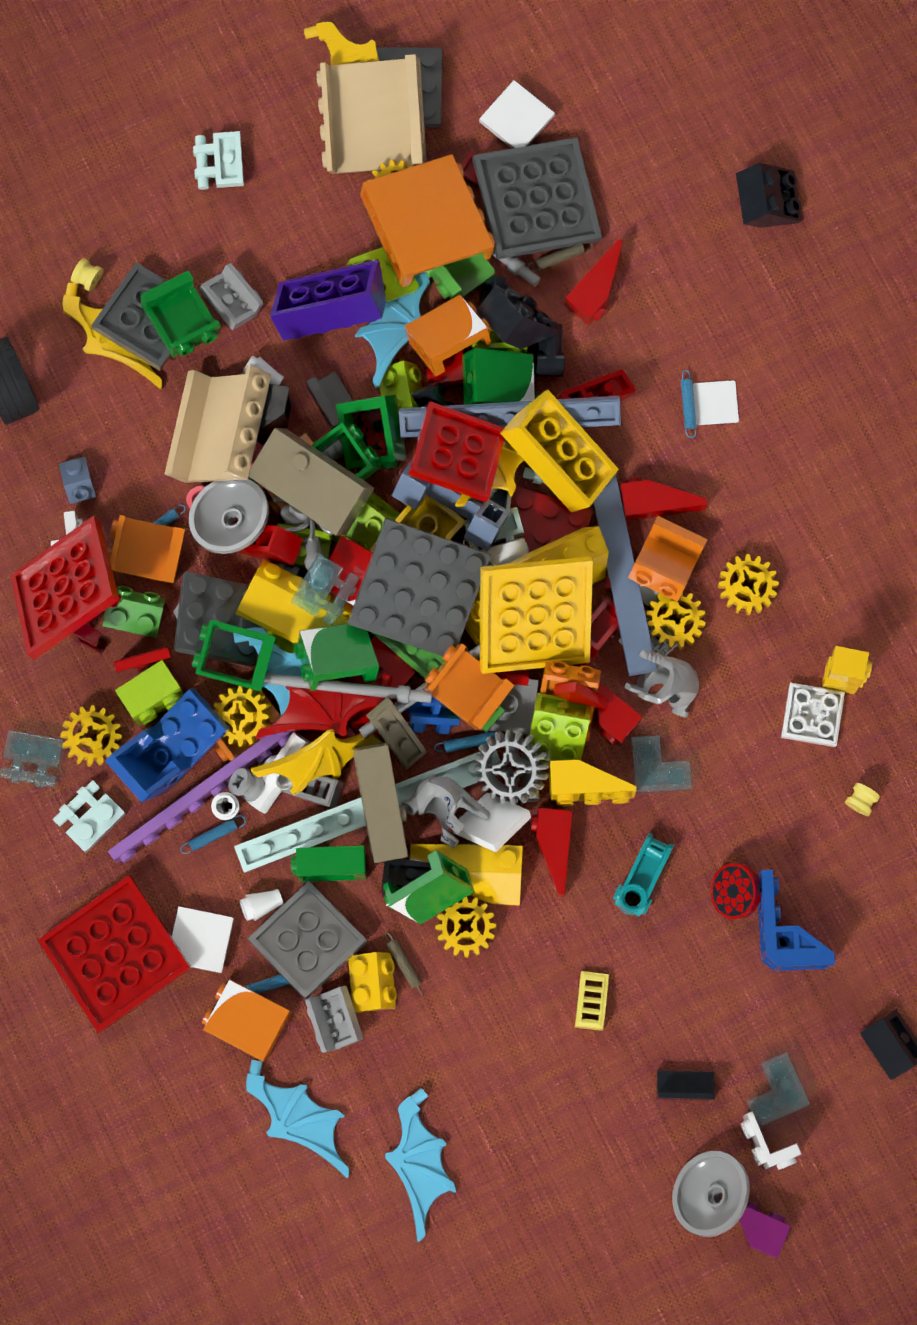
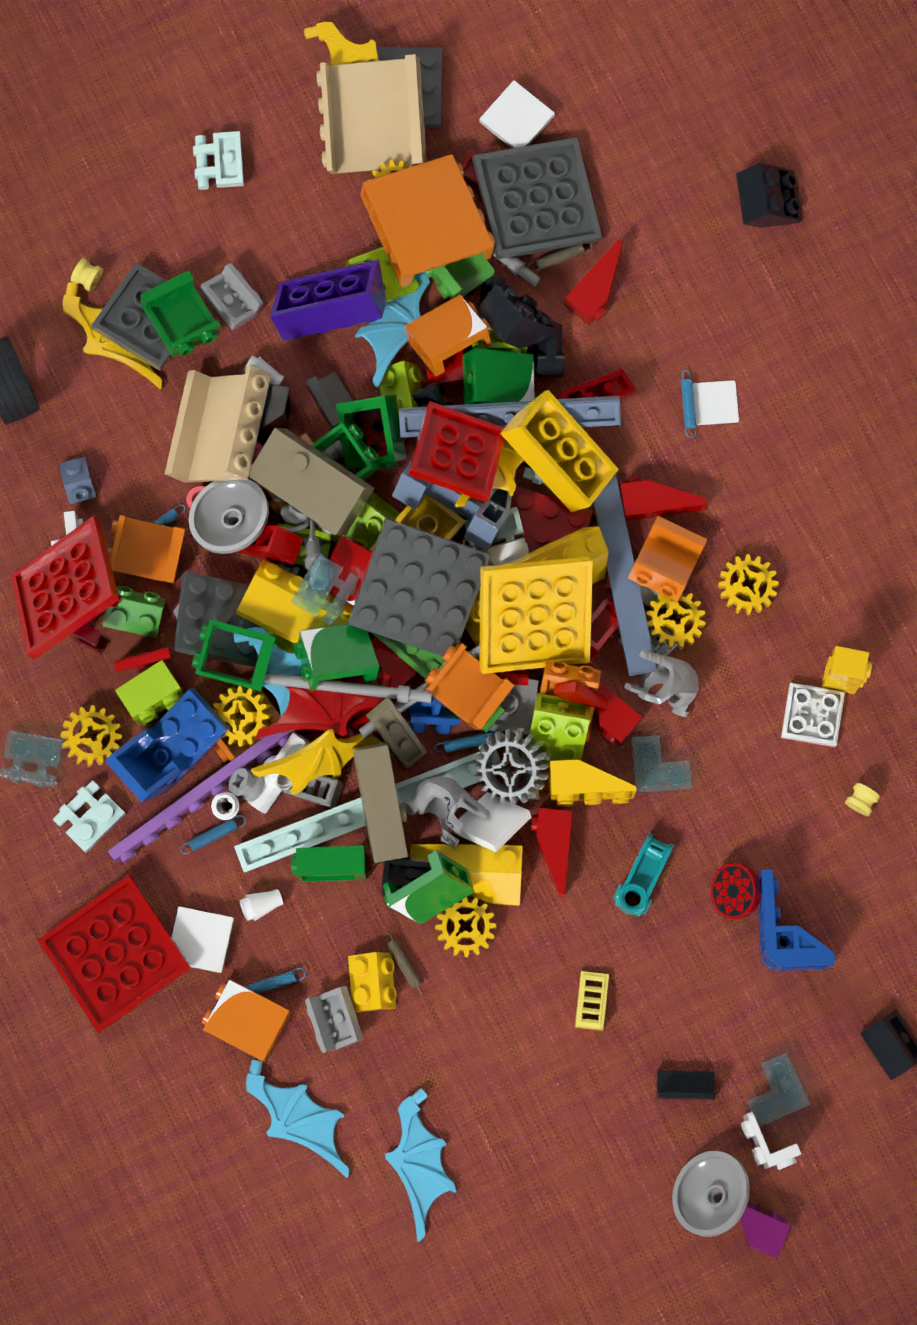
dark grey plate [247,881,367,999] -> none

